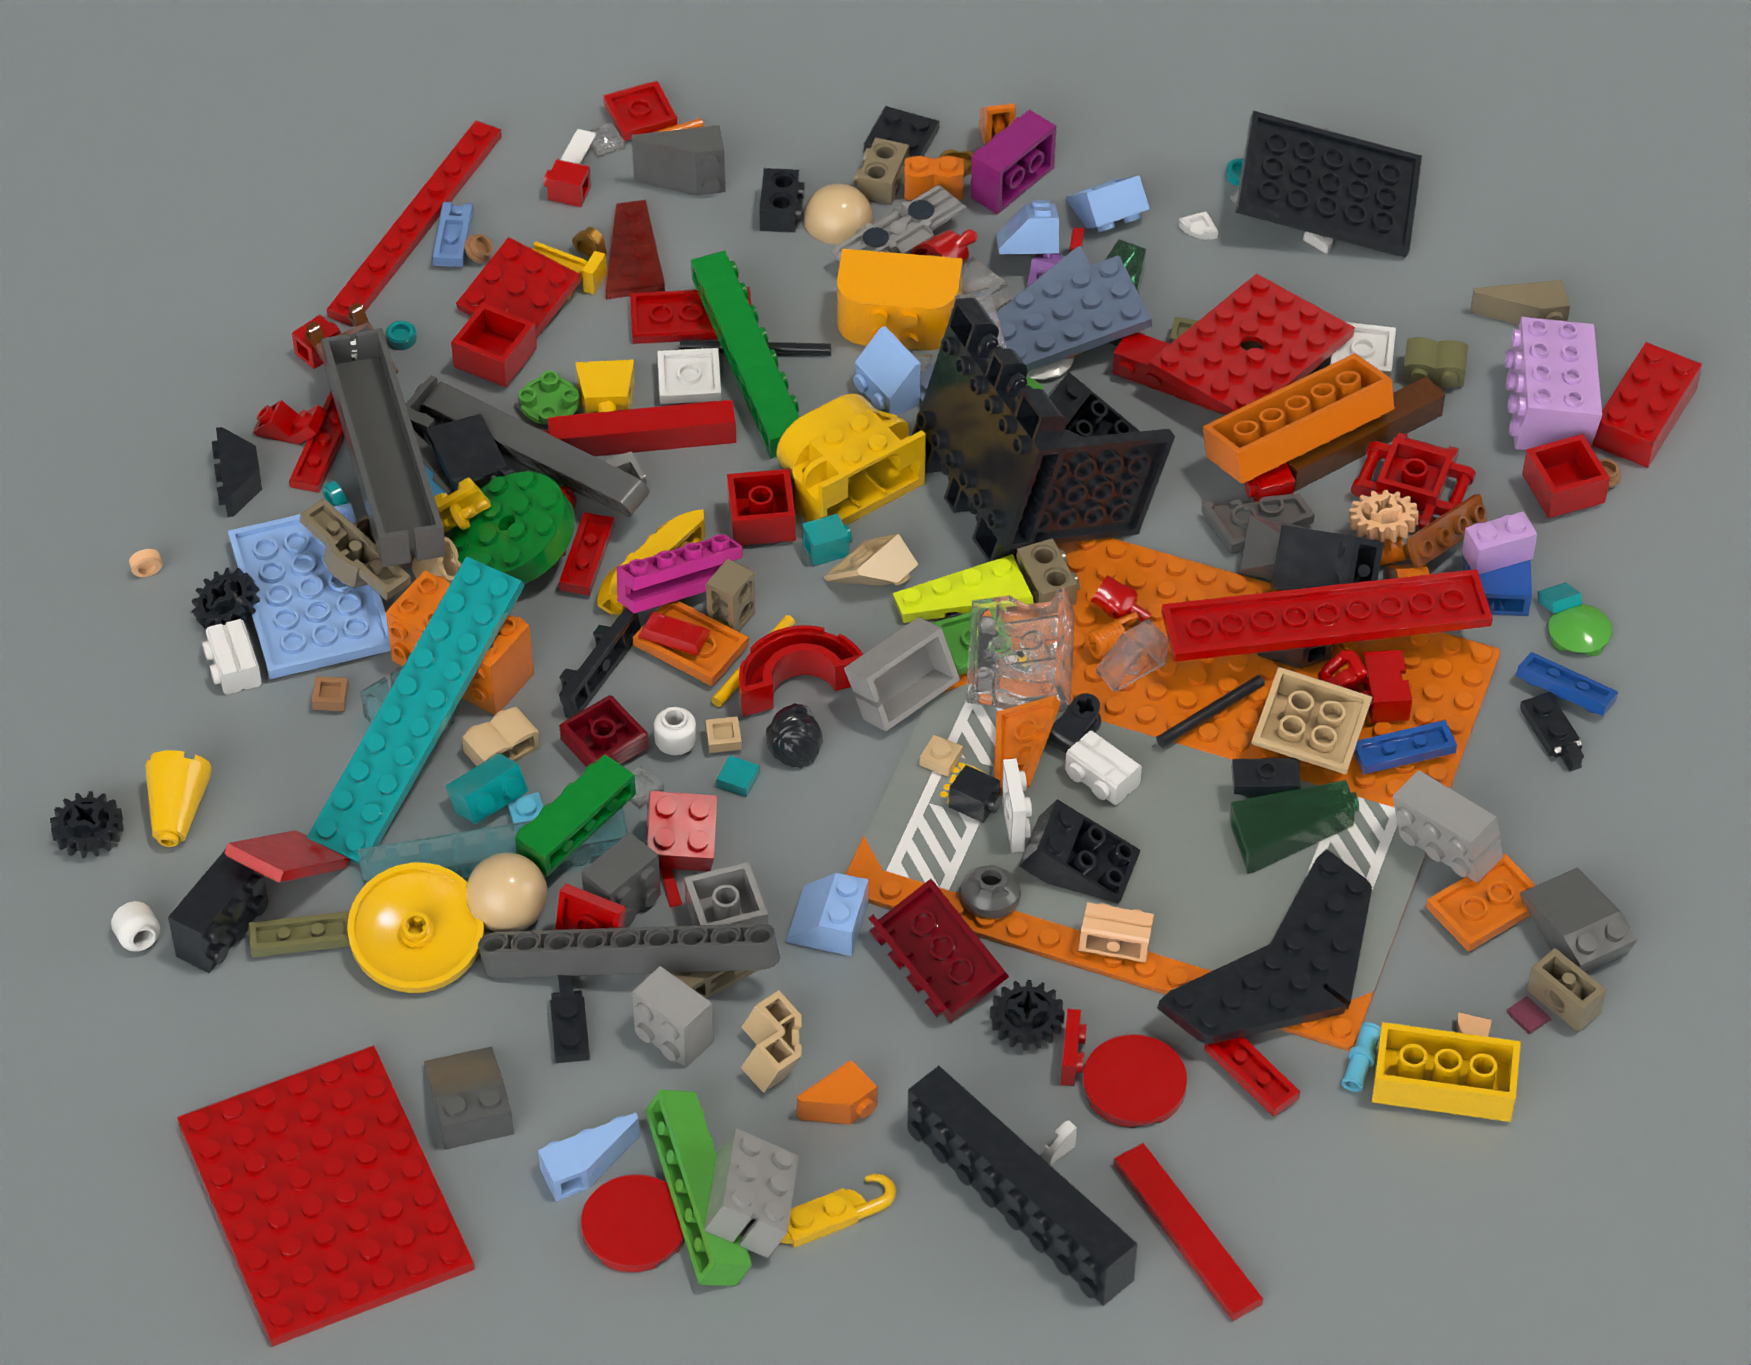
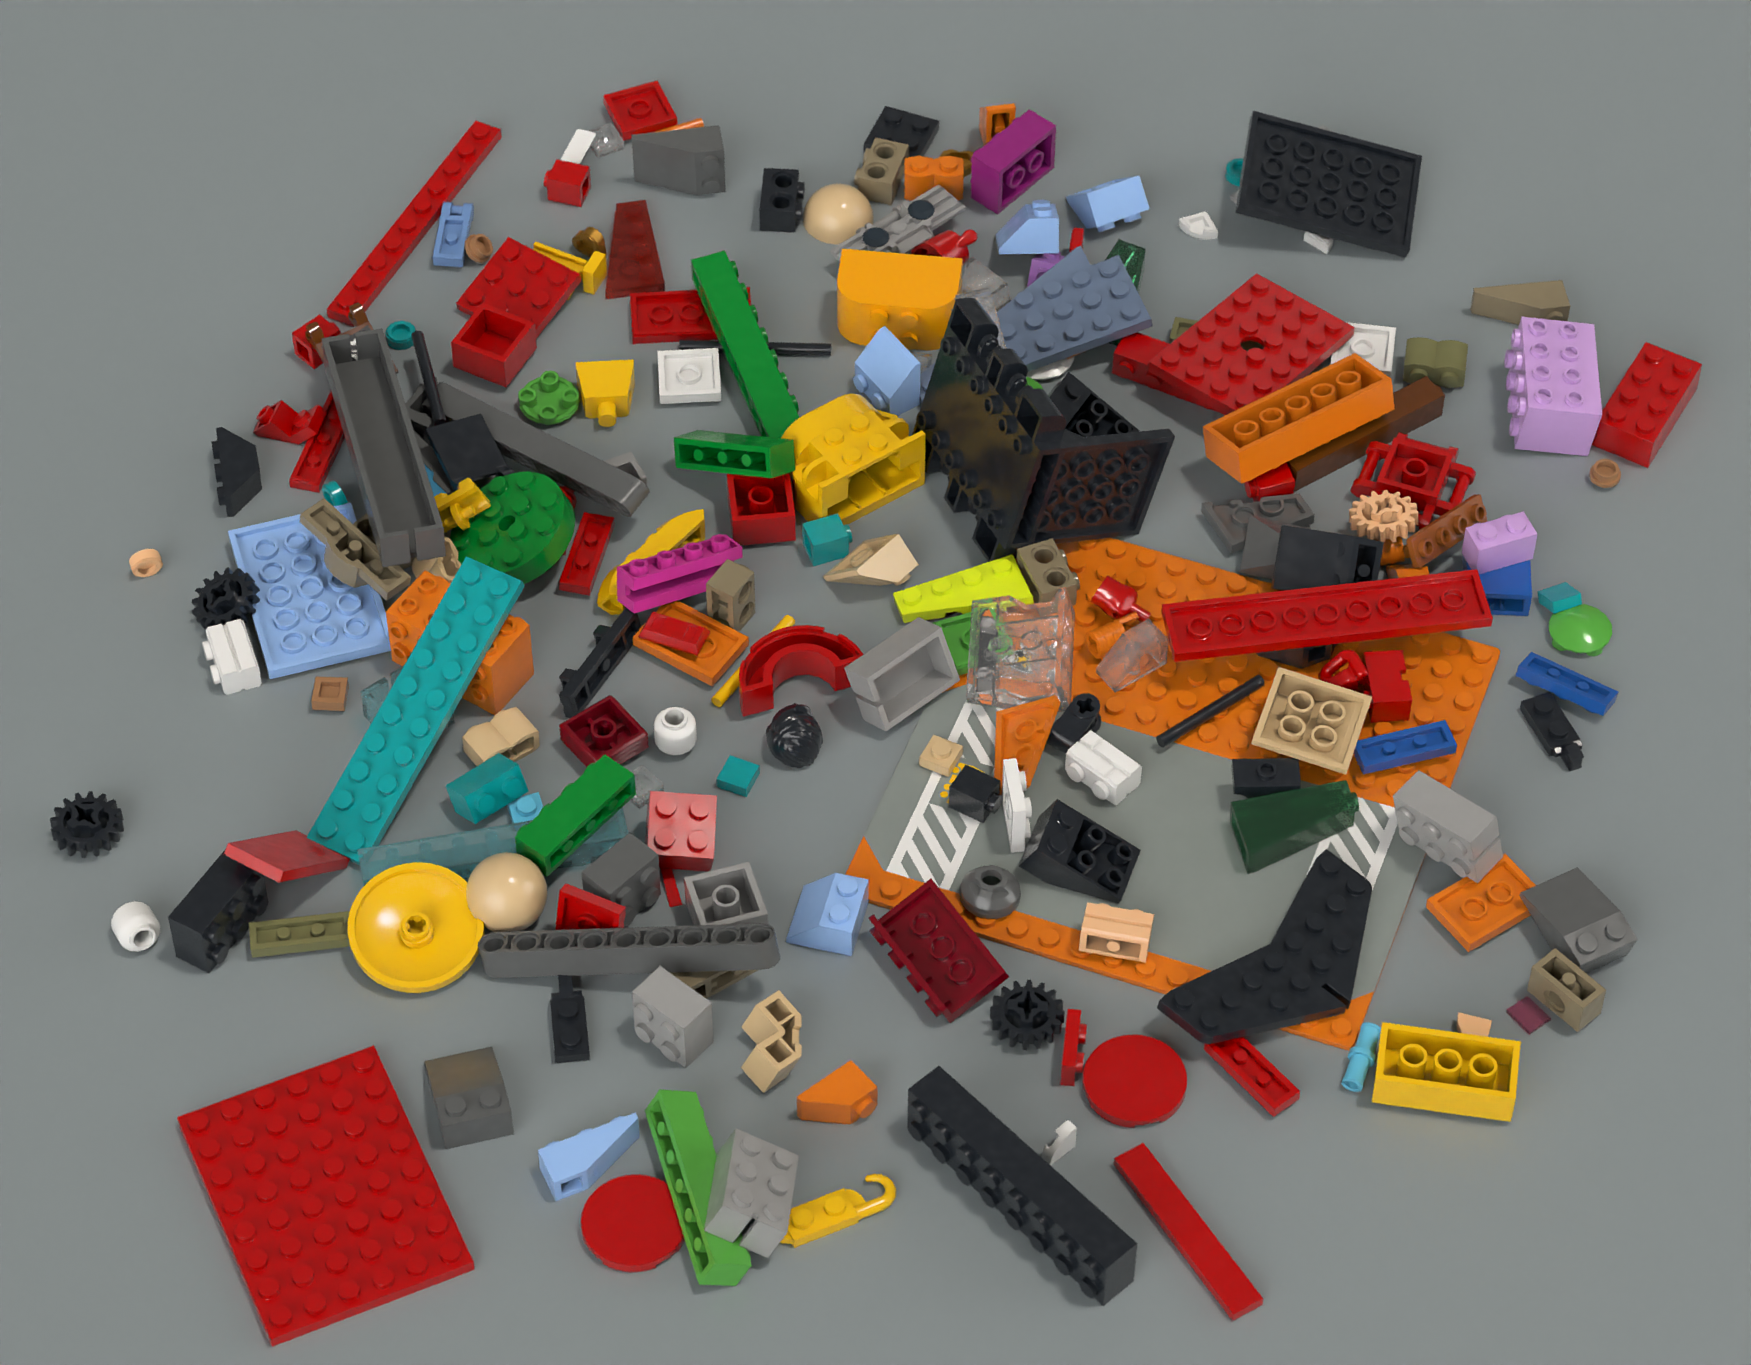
yellow cone [145,750,212,847] -> none
red brick [543,399,736,457] -> none
tan plate [705,716,742,753] -> none
red piece [1522,434,1610,518] -> none
none -> black bar [411,331,447,426]
none -> green brick [673,430,796,478]

